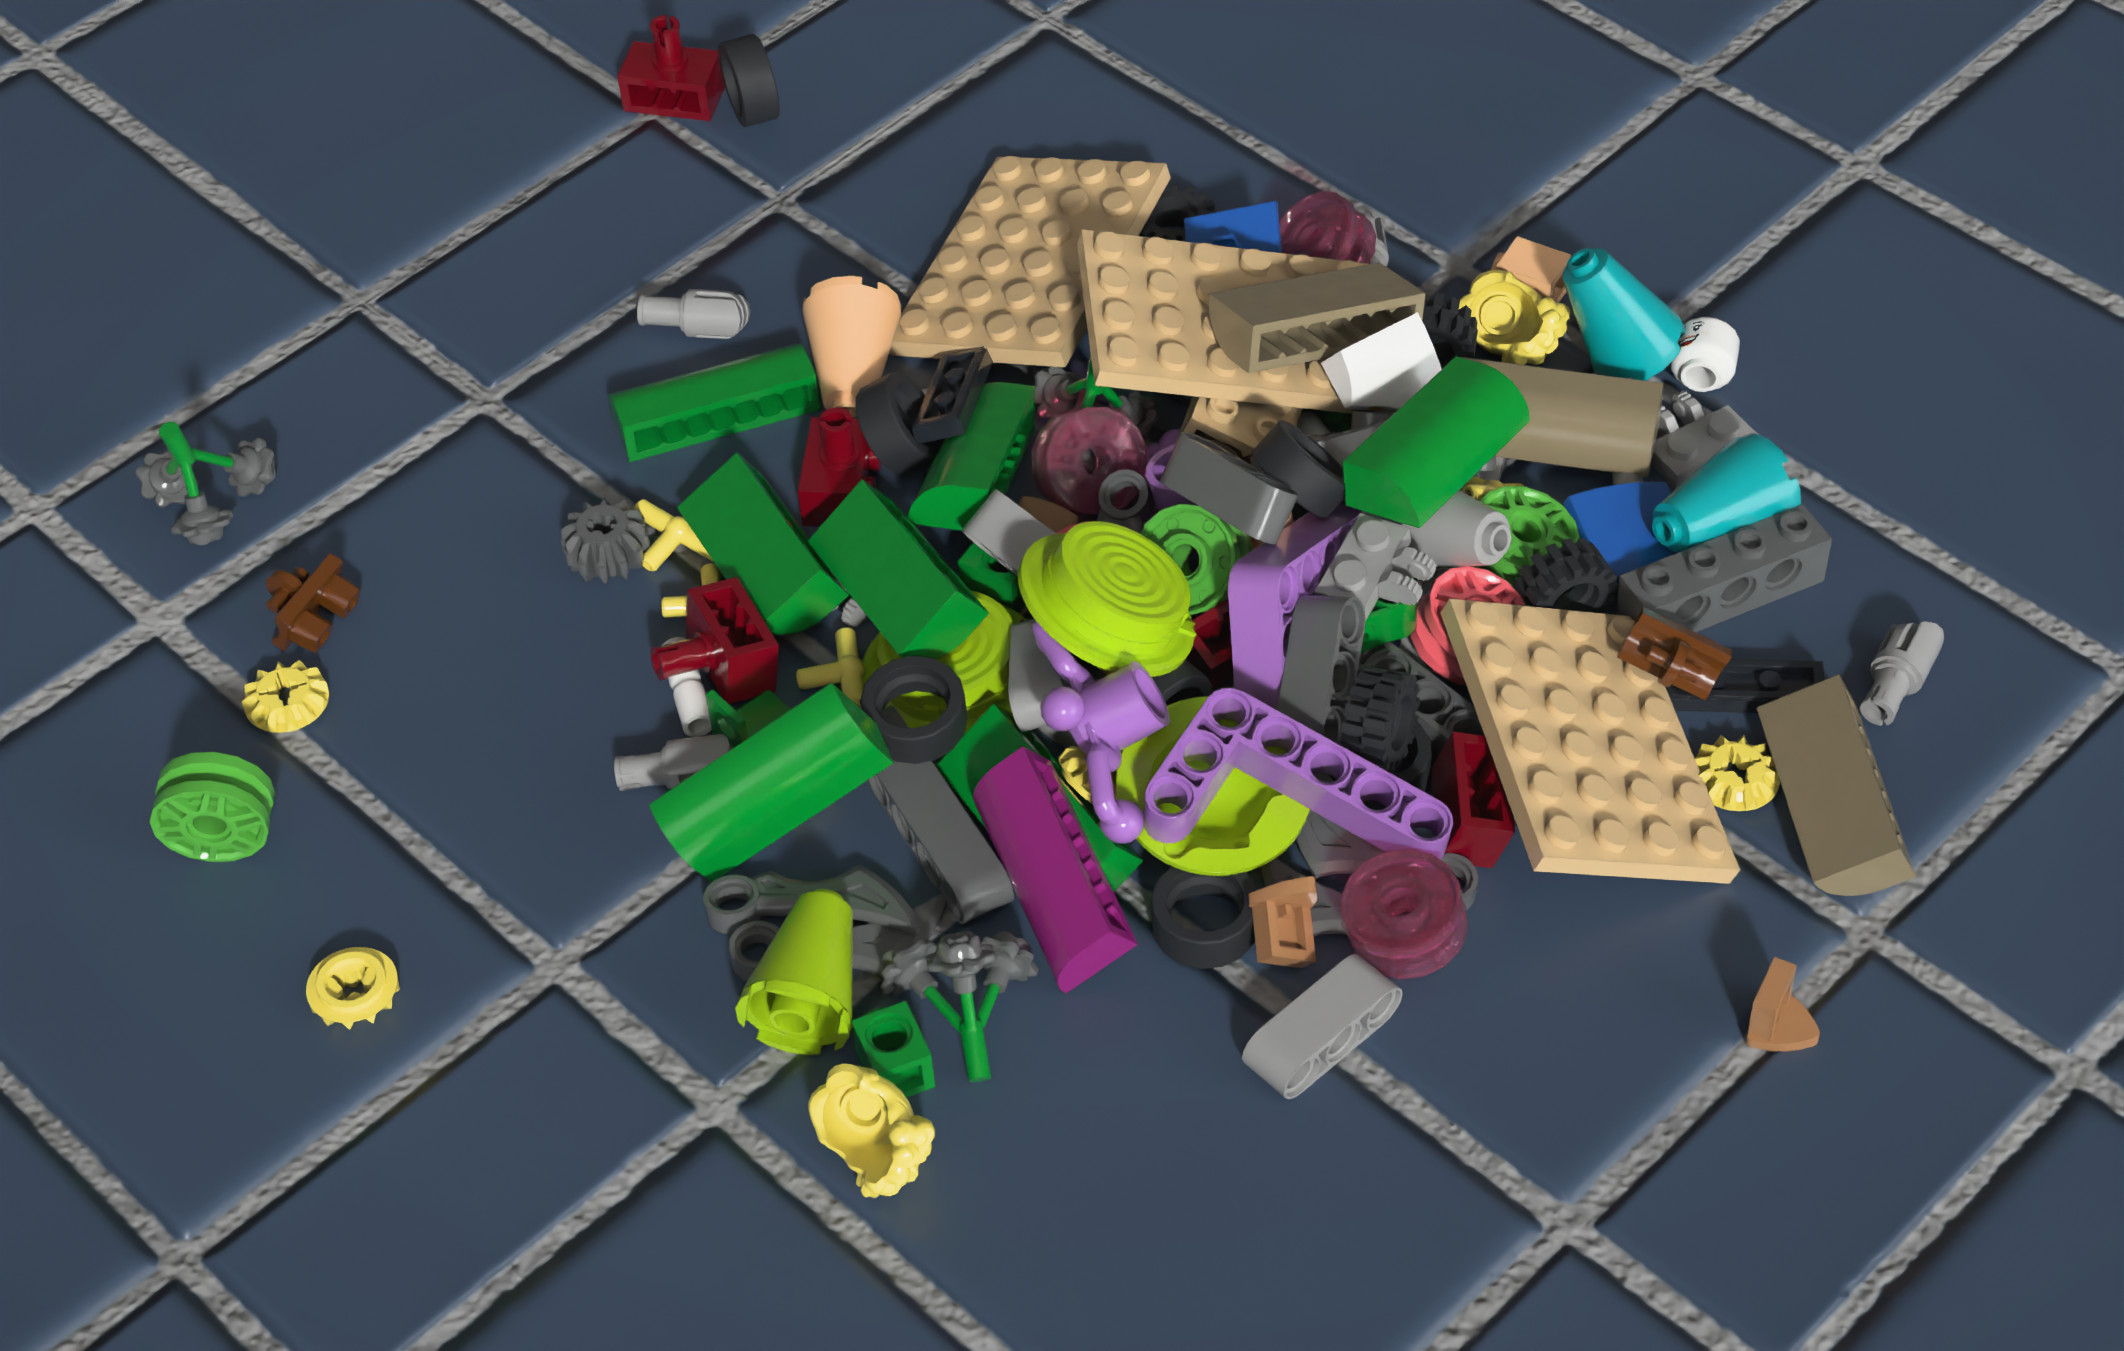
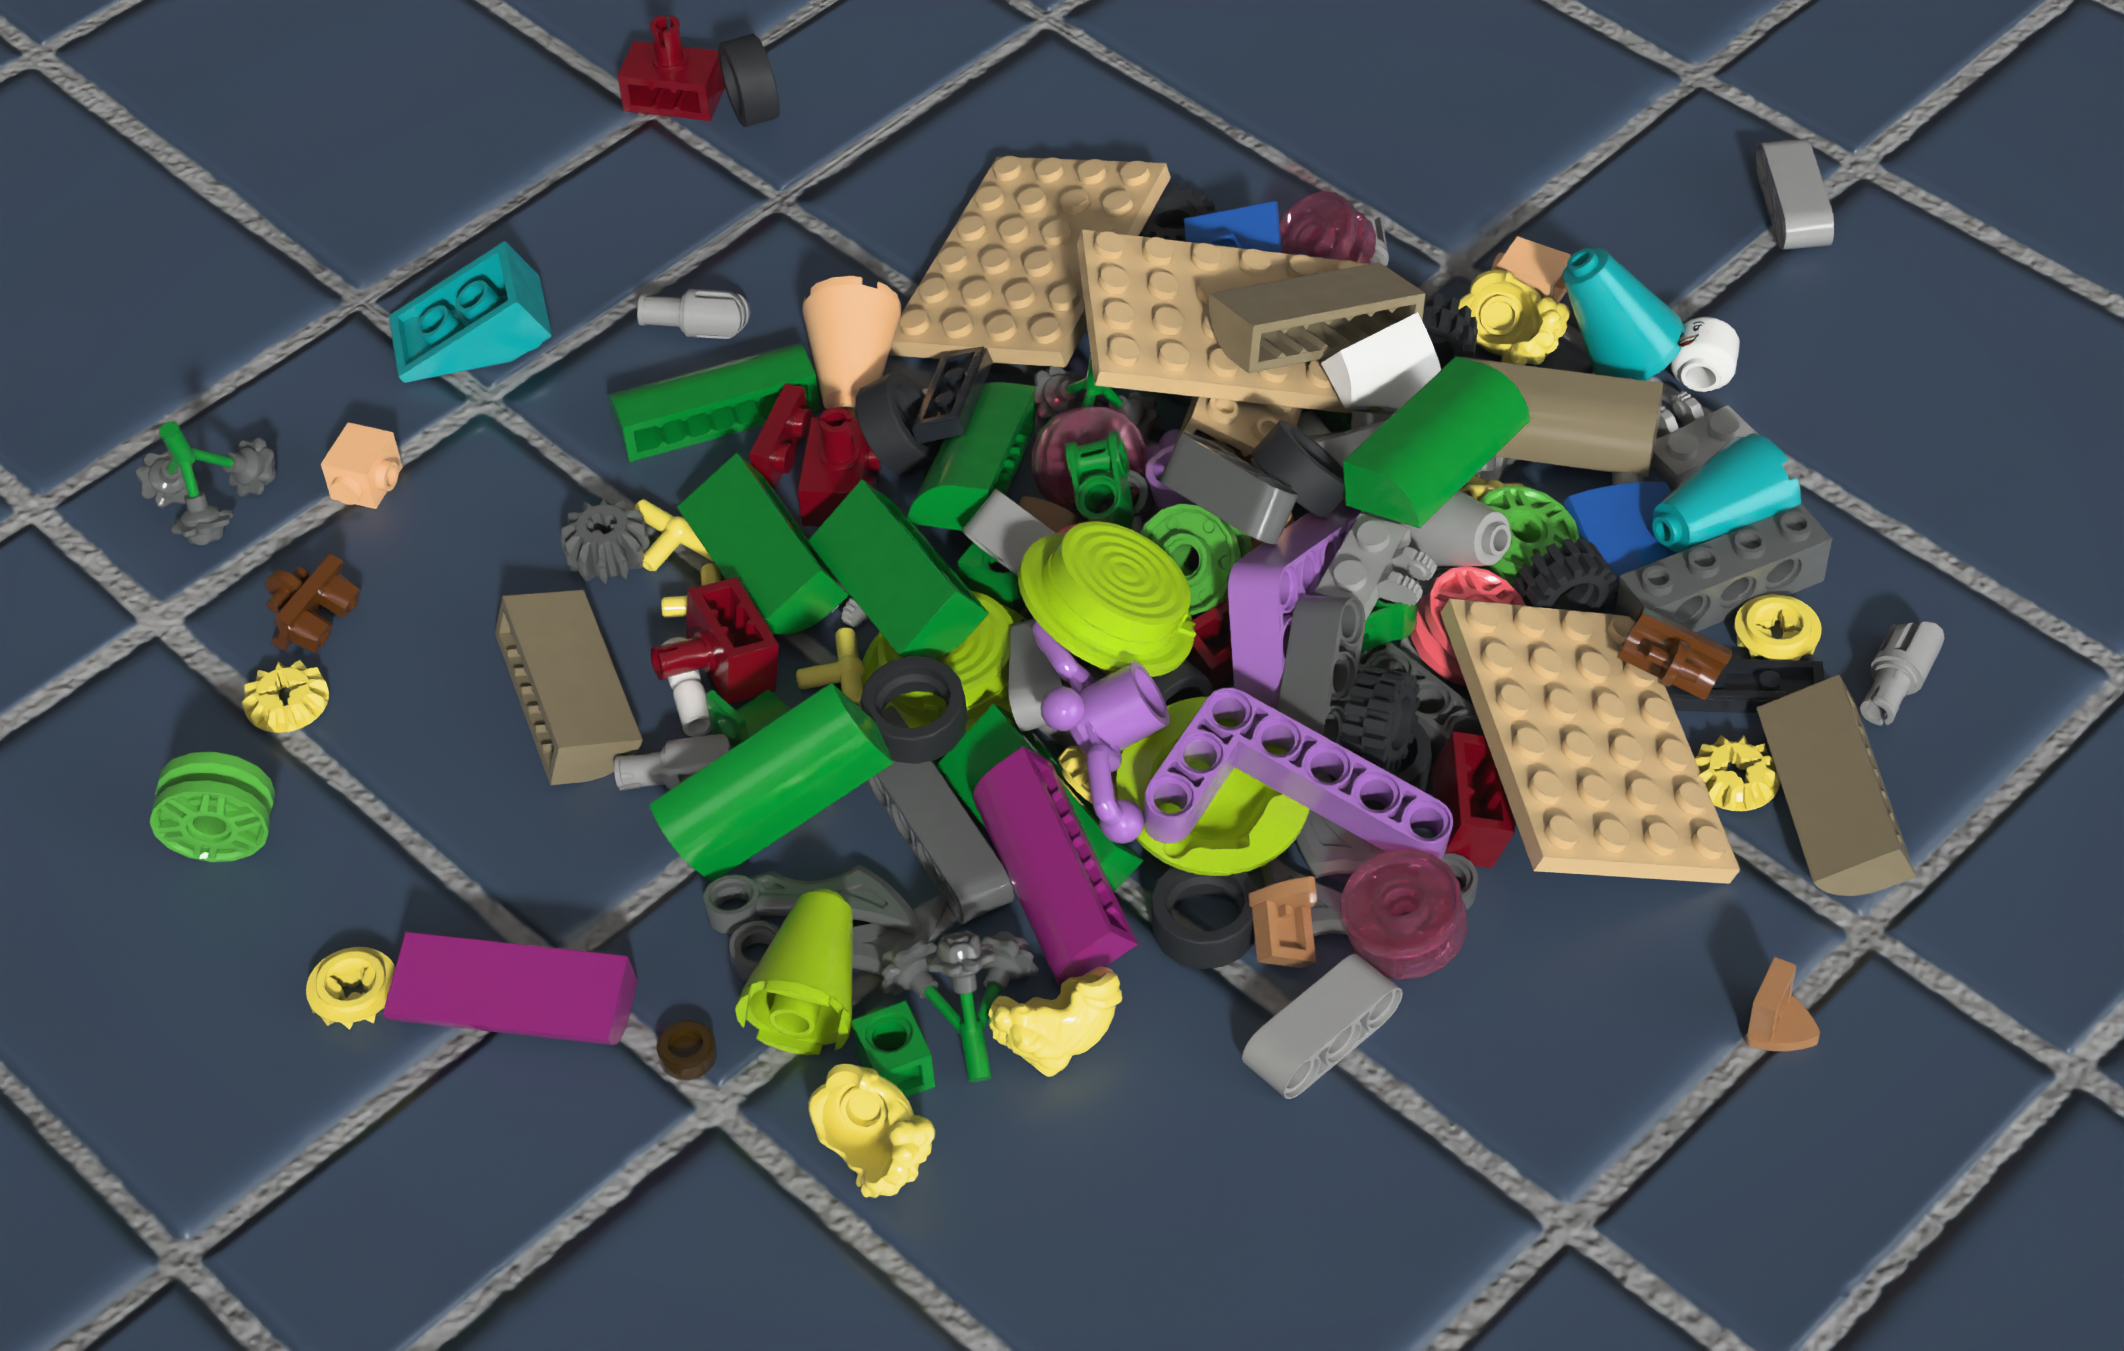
none -> light nougat brick [321,422,403,509]
none -> magenta brick [383,932,638,1045]
none -> teal slope [389,241,552,383]
none -> dark tan brick [495,590,643,785]
none -> dark brown tile [657,1020,717,1080]
none -> dark red plate [749,384,812,490]
none -> light yellow hair [988,966,1123,1077]
none -> green piece [1065,430,1134,528]
none -> light yellow gear [1733,594,1822,661]
none -> light grey beam [1756,139,1834,250]

